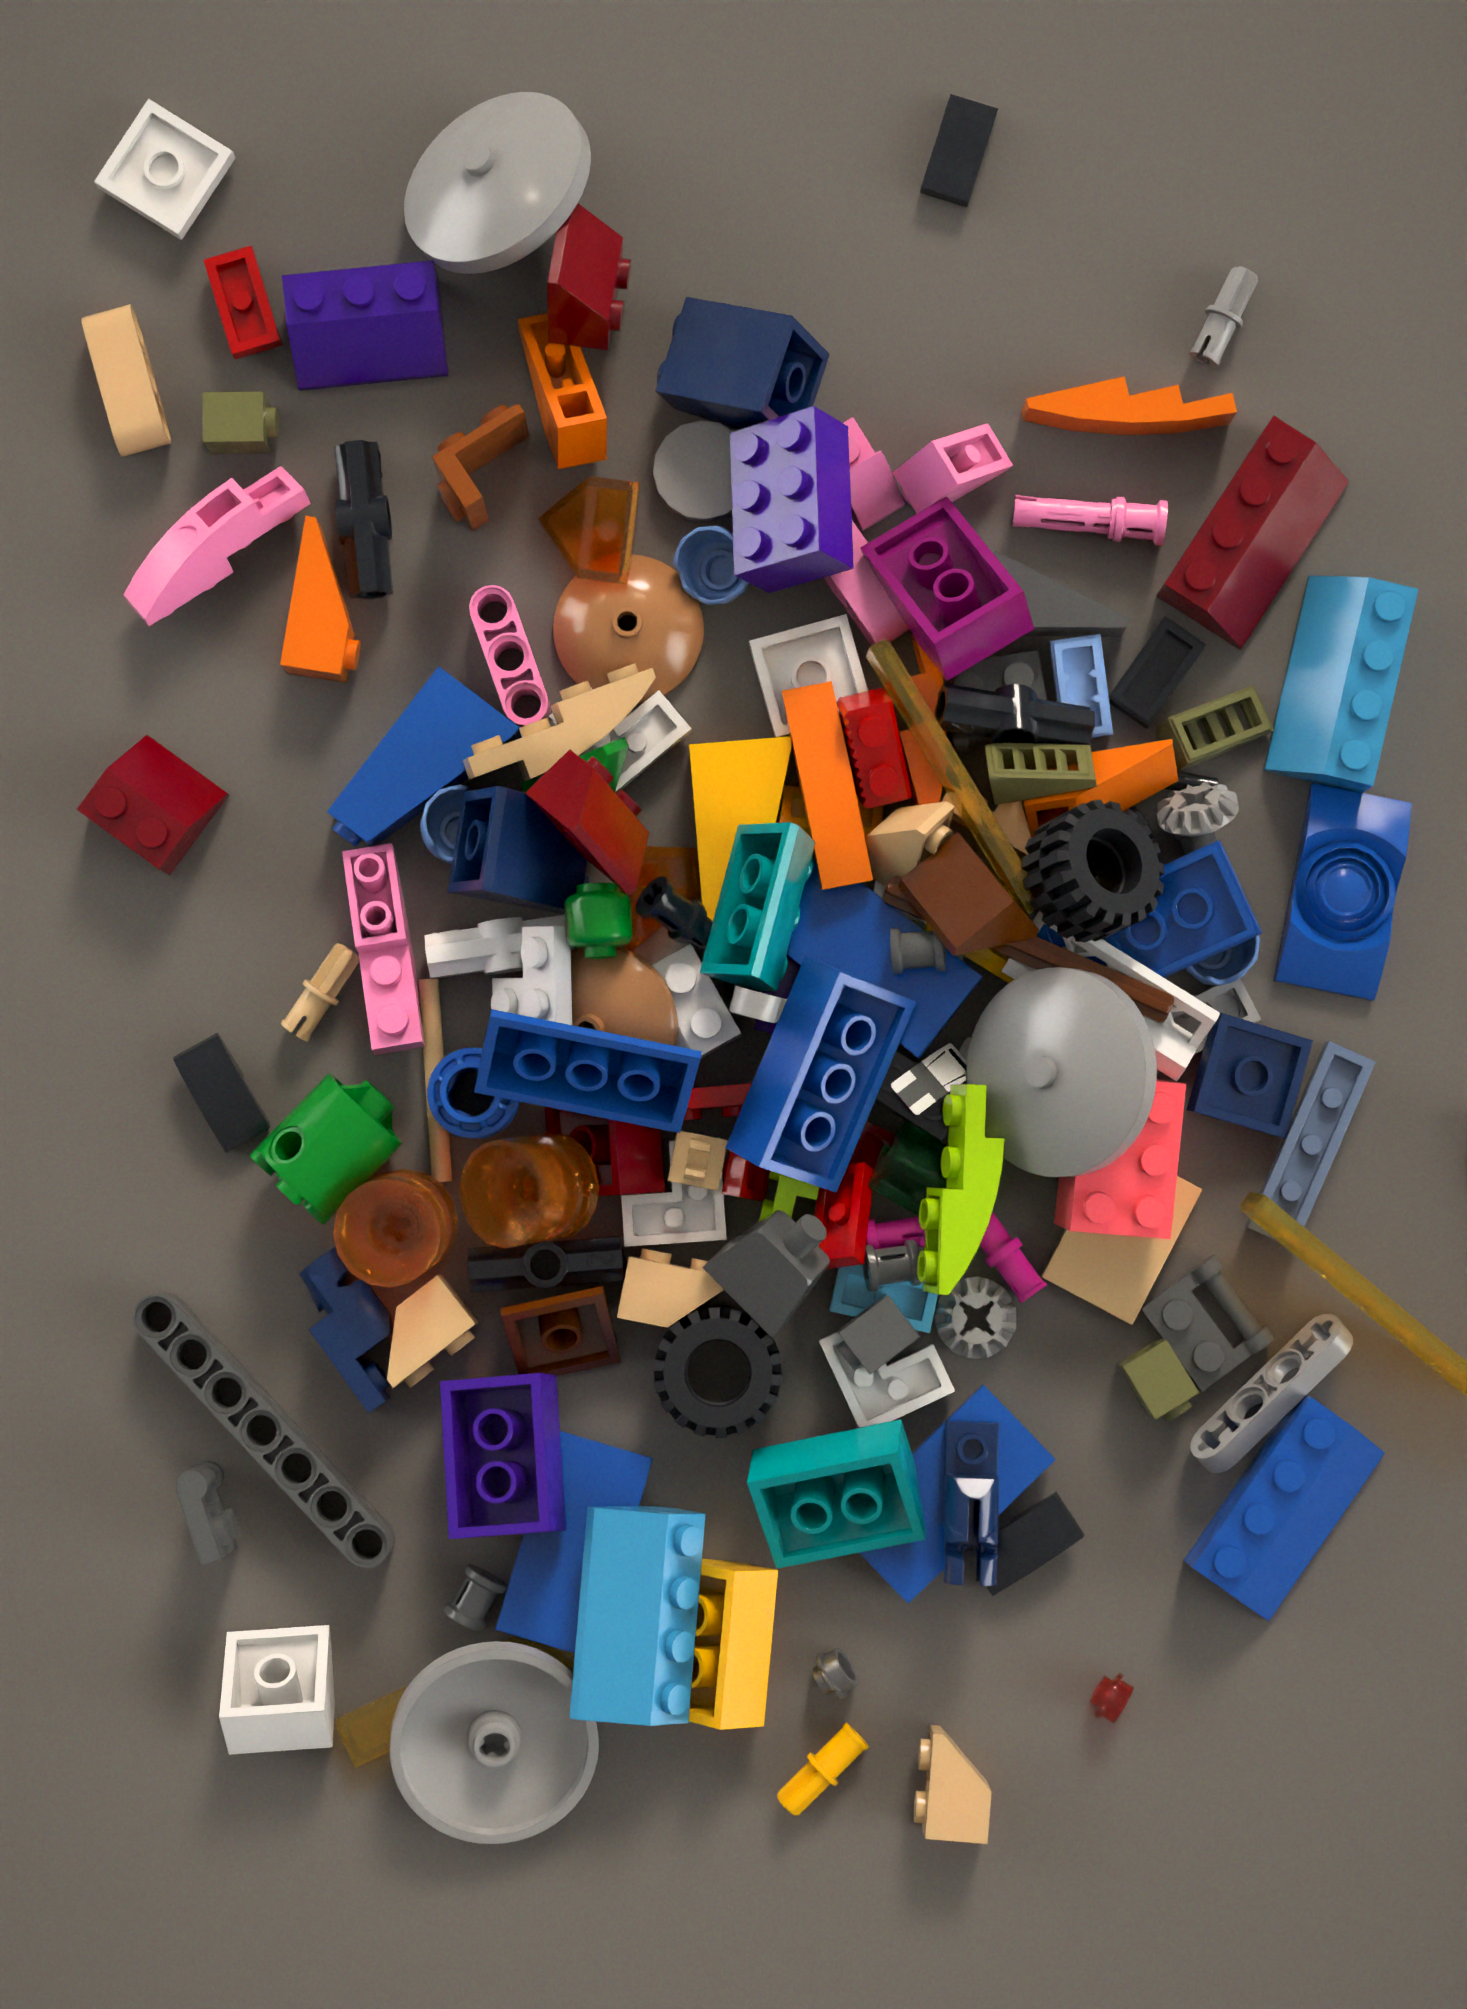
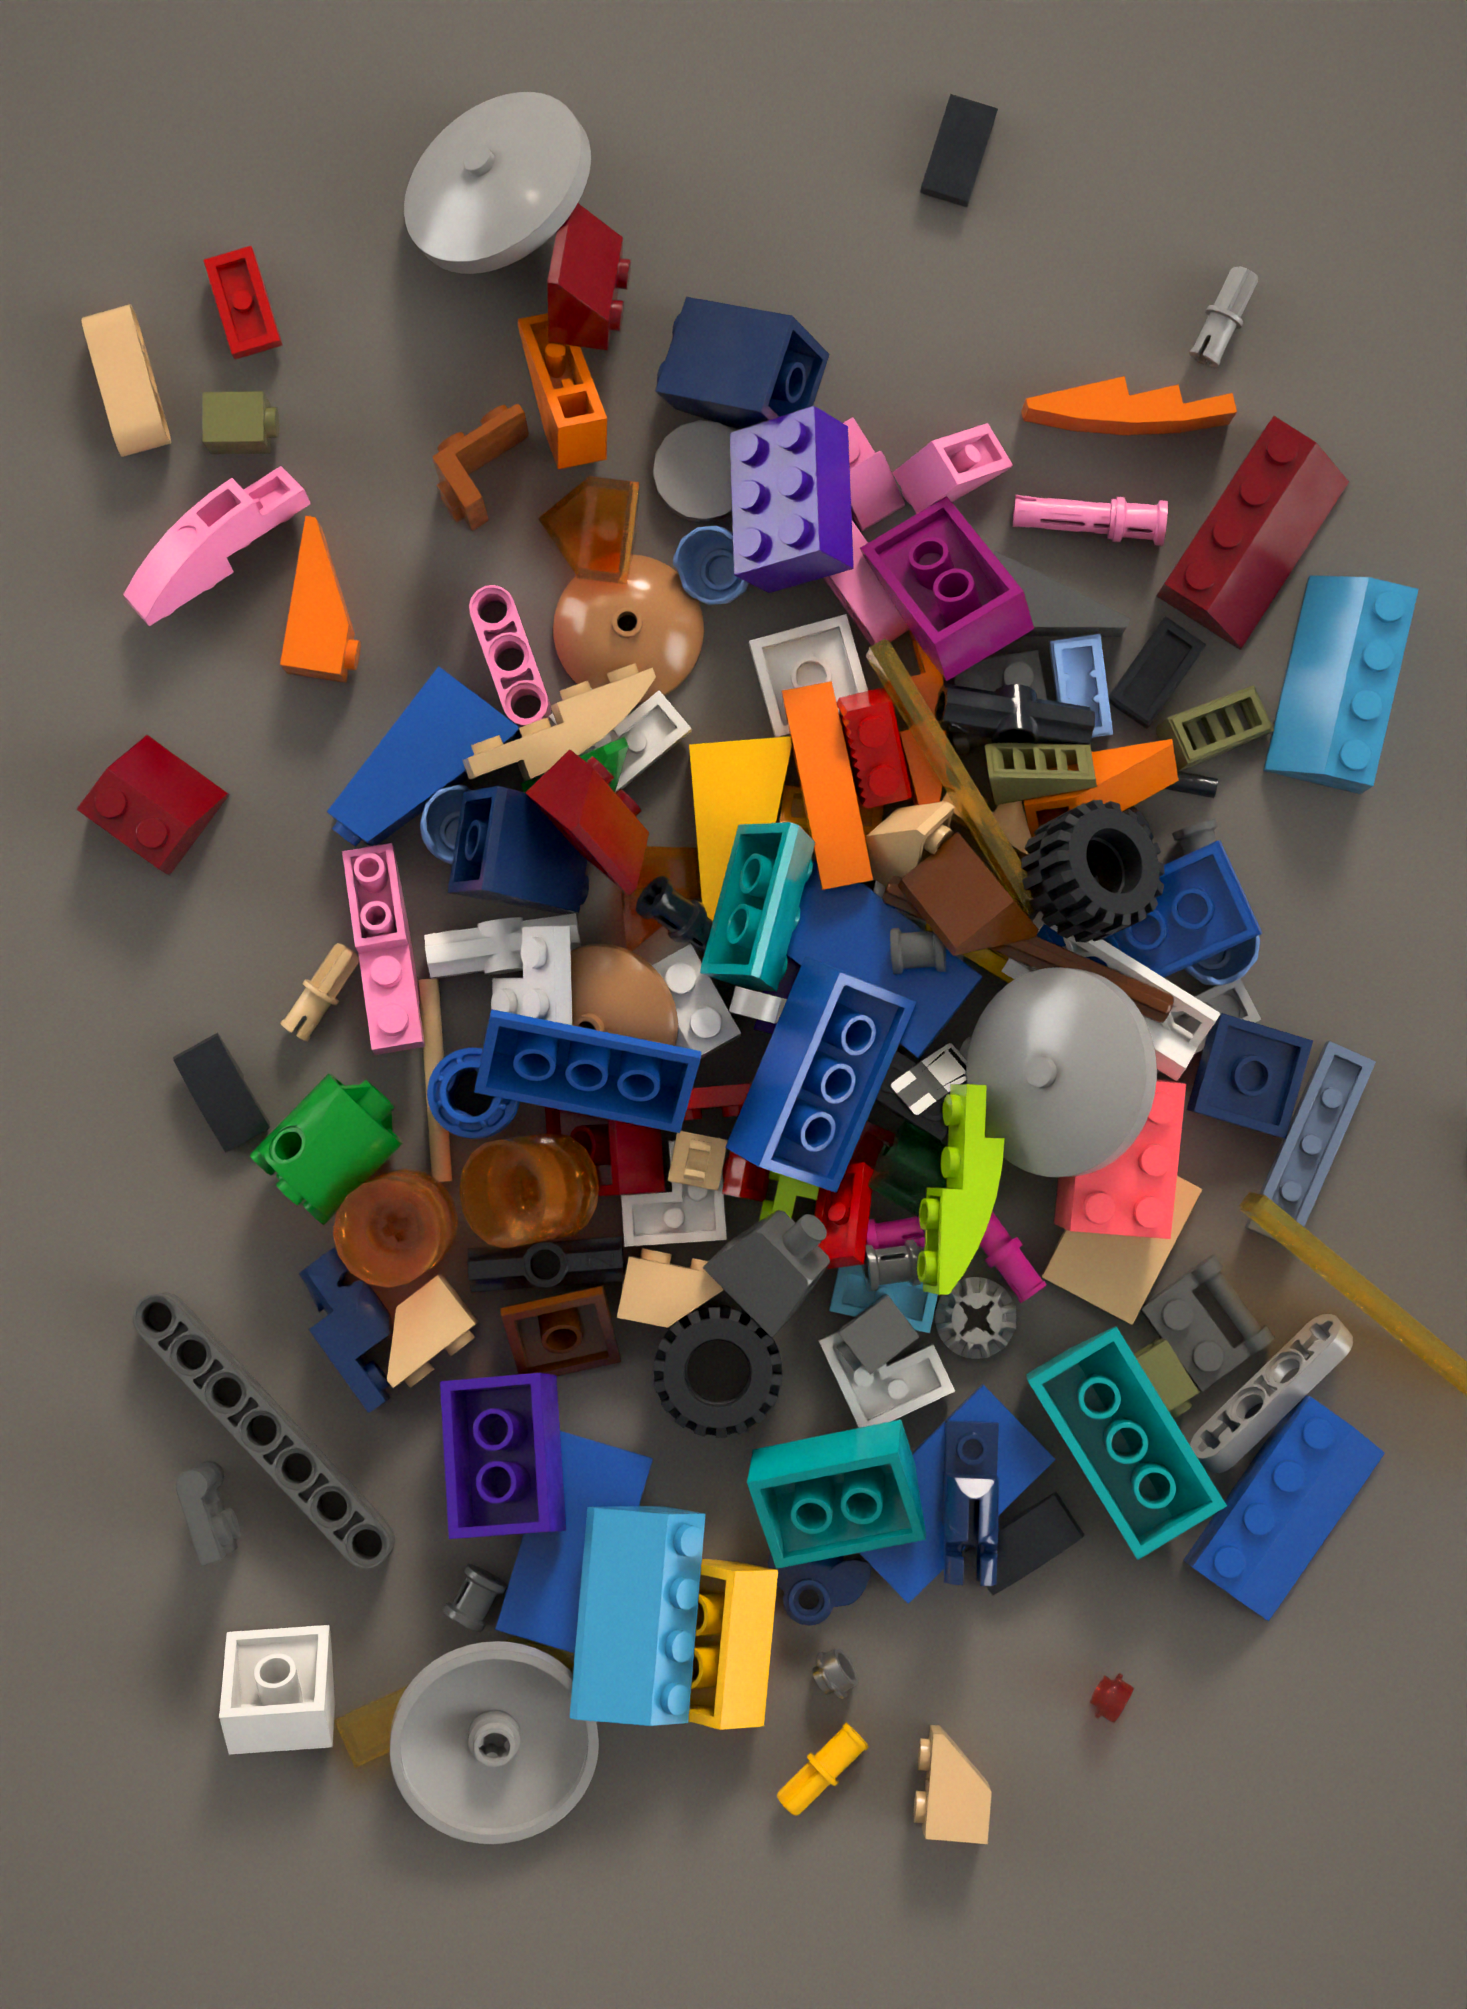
white plate [94,99,236,240] -> none
dark purple slope [282,260,449,391] -> none
black piece [334,440,393,599] -> none
green head [564,883,633,959] -> none
light grey gear [1156,782,1239,837] -> none
blue slope [1273,783,1412,1001] -> none
none -> dark blue plate [768,1552,871,1626]
none -> teal slope [1026,1326,1227,1560]

